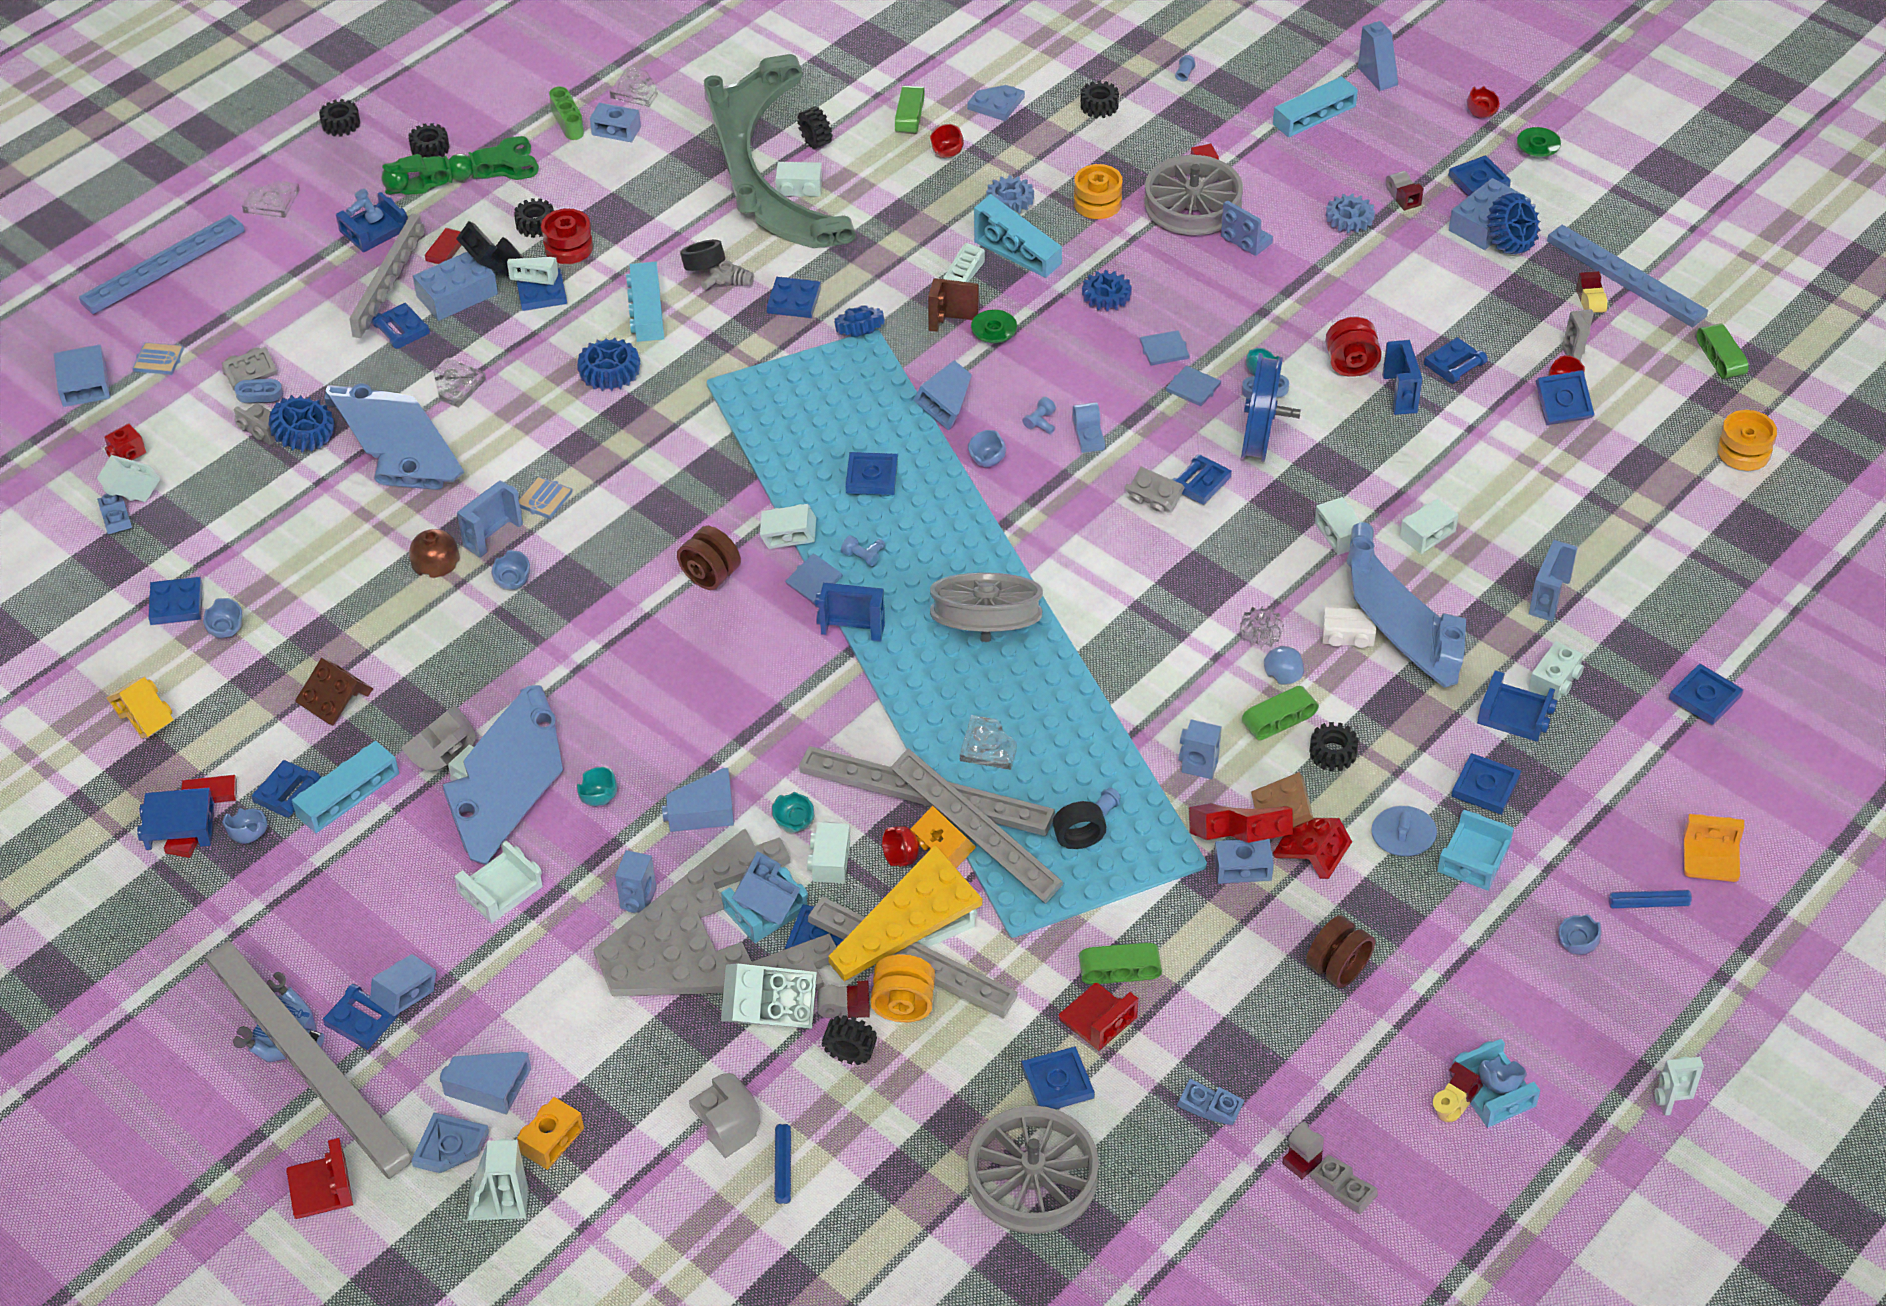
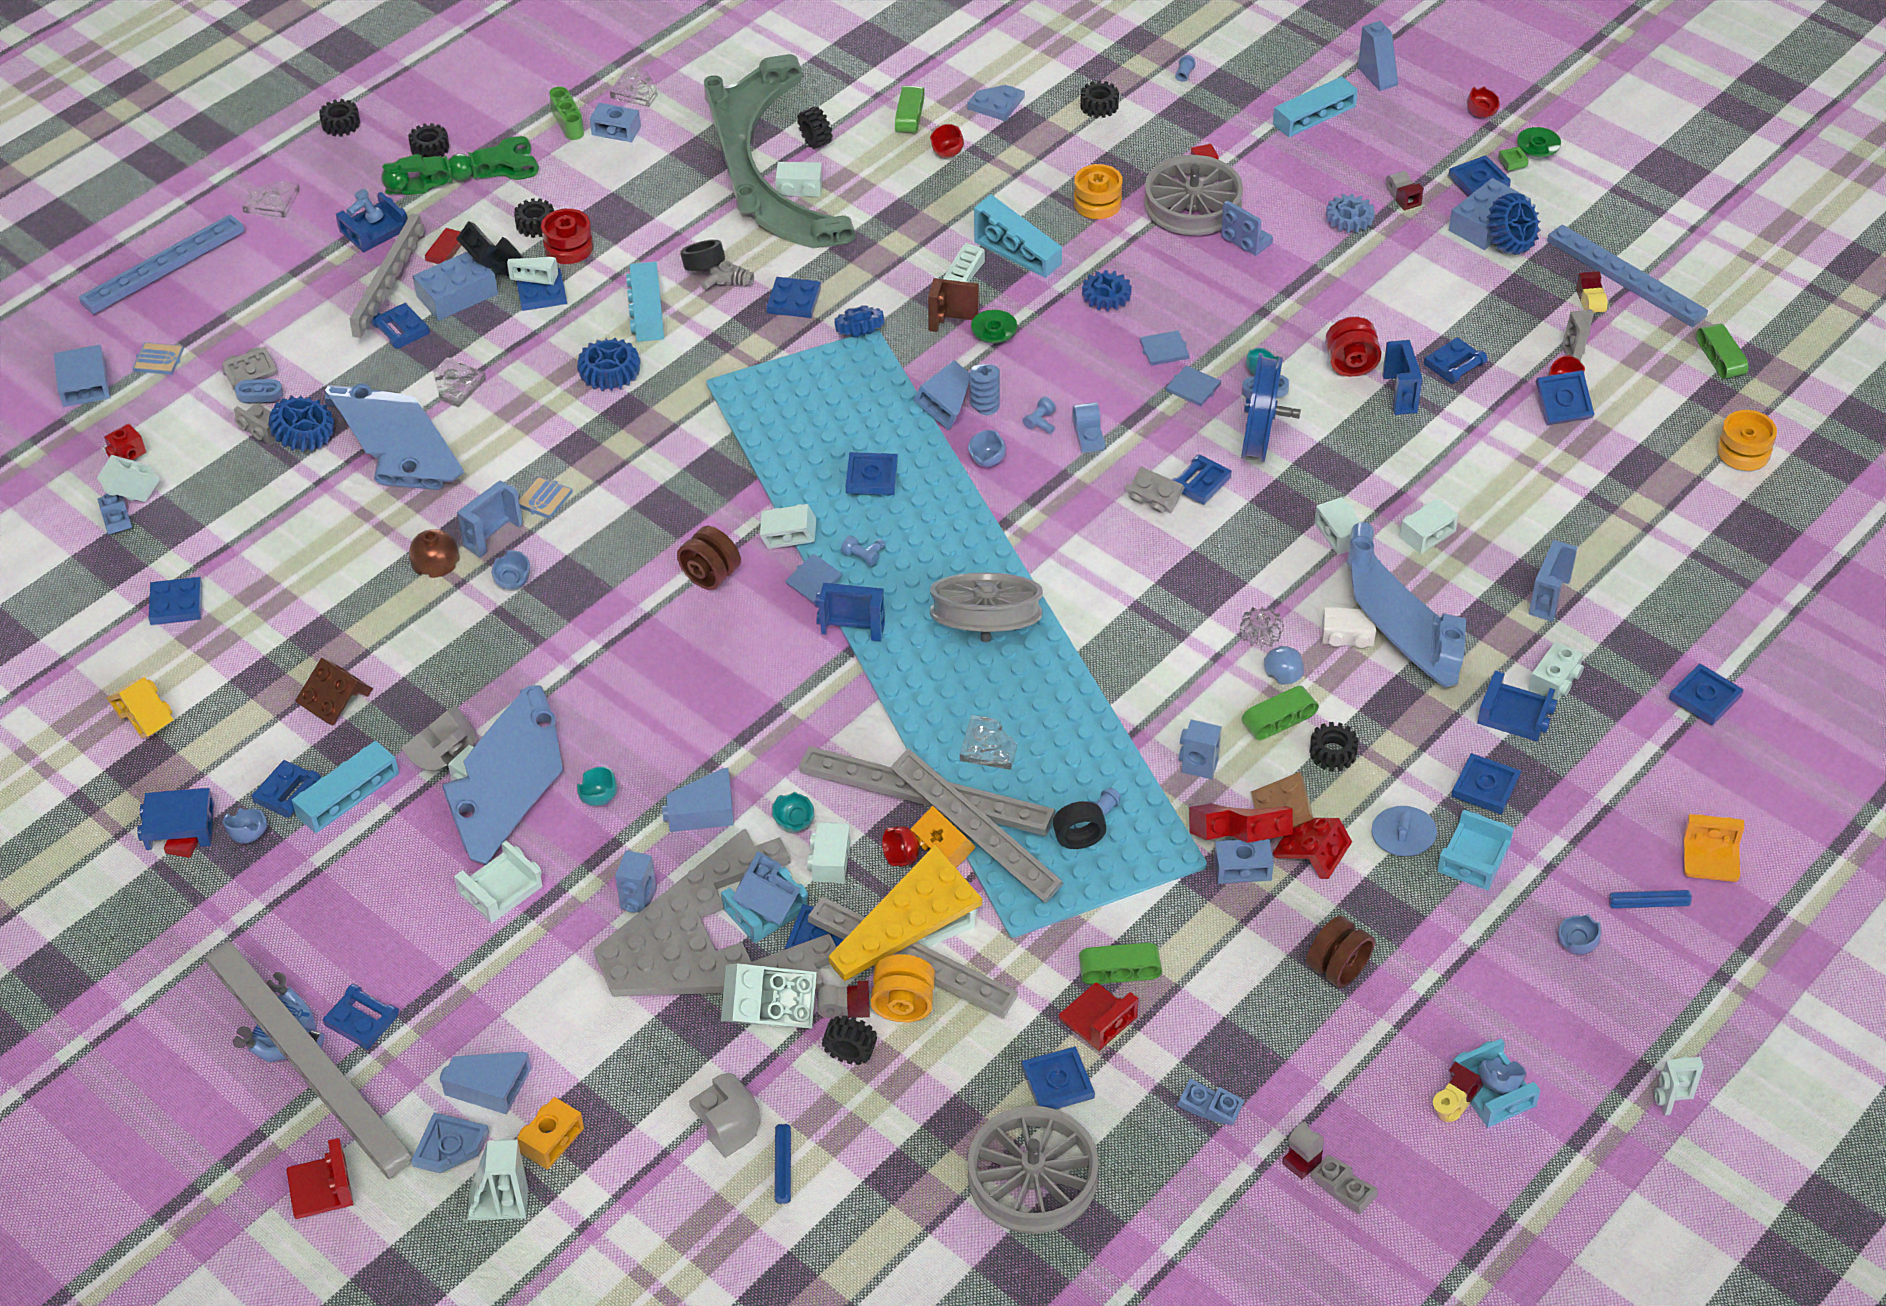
red tile [181,775,237,803] -> none
medium blue hair [203,598,243,639] -> none
medium blue brick [370,954,436,1016] -> none
medium blue gear [986,175,1034,213] -> none
none -> medium blue piece [970,364,1000,416]
none -> bright green plate [1498,147,1529,171]

